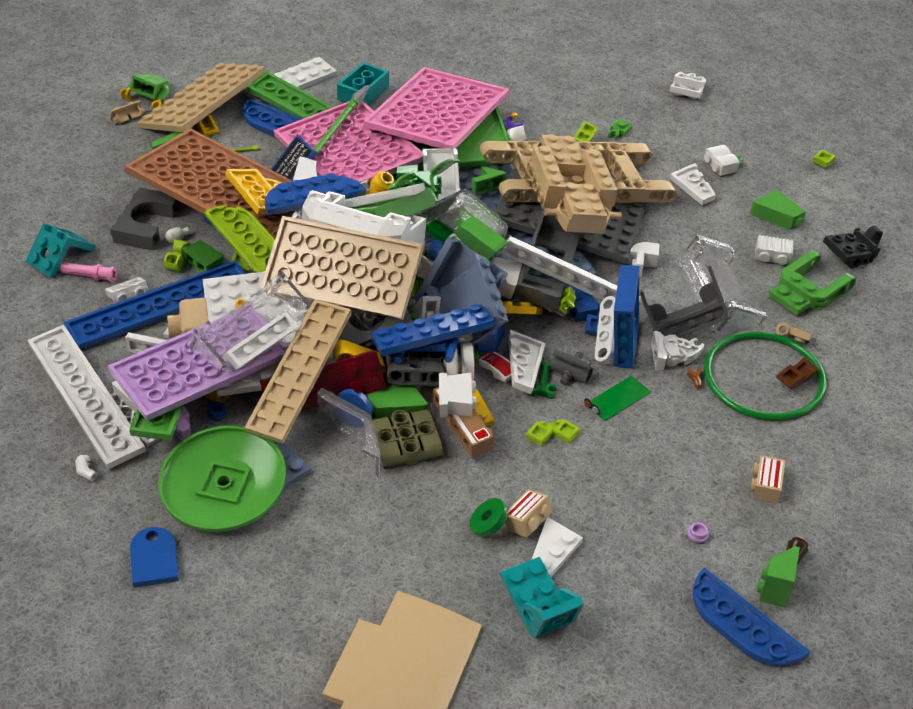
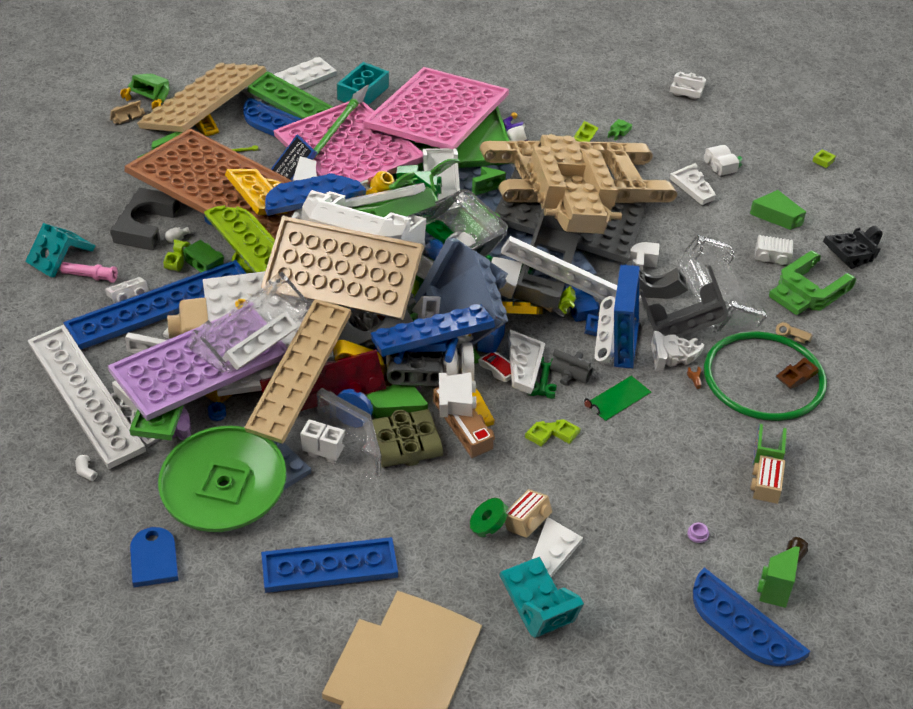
bright green slope [454,215,508,261] -> none
none -> blue plate [261,537,398,593]
none -> white hips [300,420,345,463]
none -> dark grey arch [626,260,688,299]
none -> bright green piece [753,424,787,465]

